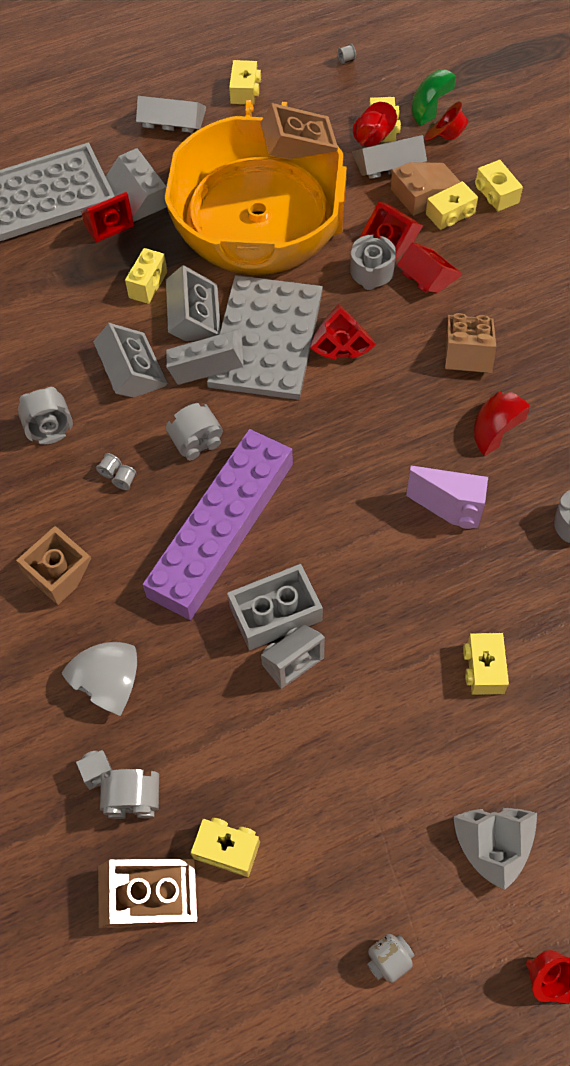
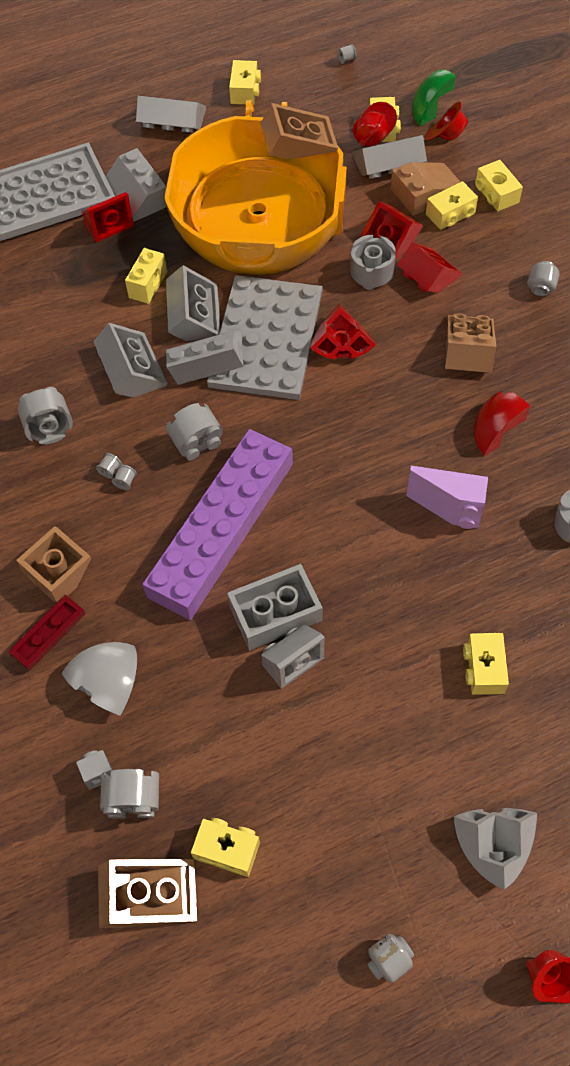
none -> dark red plate [8,595,86,671]
none -> light grey head [527,261,560,296]

